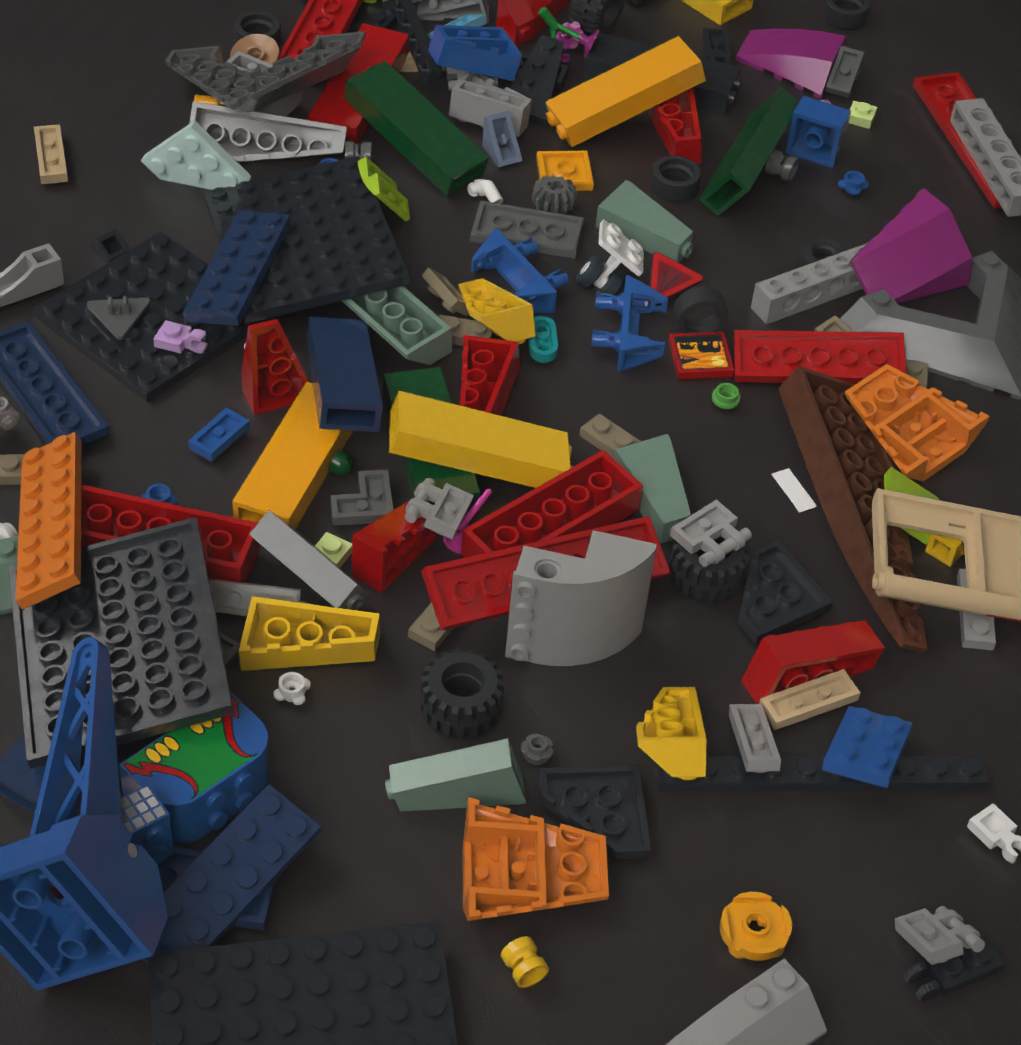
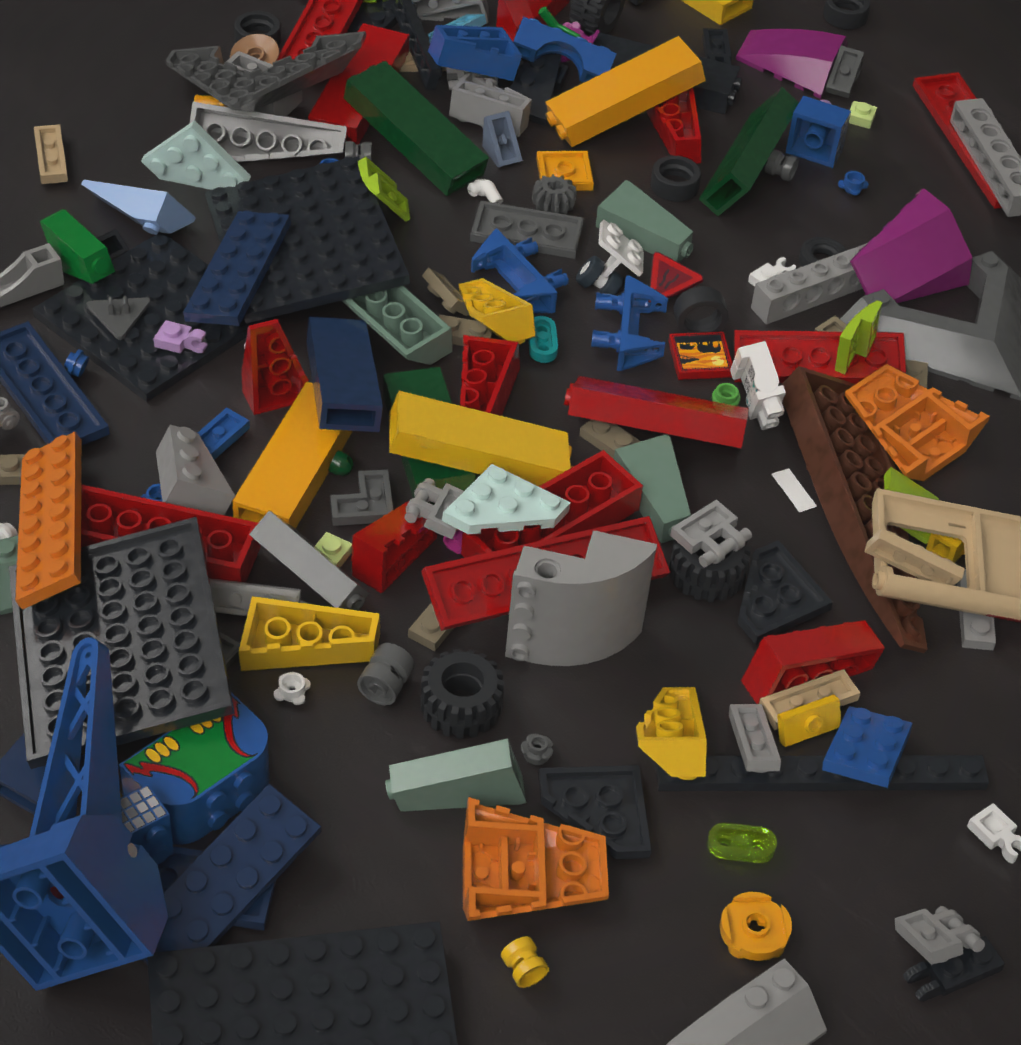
none -> green slope [40,209,115,284]
none -> blue plate [64,349,89,378]
none -> light blue wedge [81,180,196,235]
none -> light grey wedge [156,424,235,515]
none -> dark grey wheel [357,643,415,705]
none -> light aqua plate [442,464,571,534]
none -> blue arch [513,16,617,82]
none -> red brick [564,376,749,448]
none -> clear neon green plate [707,823,777,863]
none -> white hips [730,341,786,430]
none -> white plate [748,257,796,286]
none -> yellow plate [777,694,841,747]
none -> lime slope [835,300,883,374]
none -> tan plate [864,528,965,585]

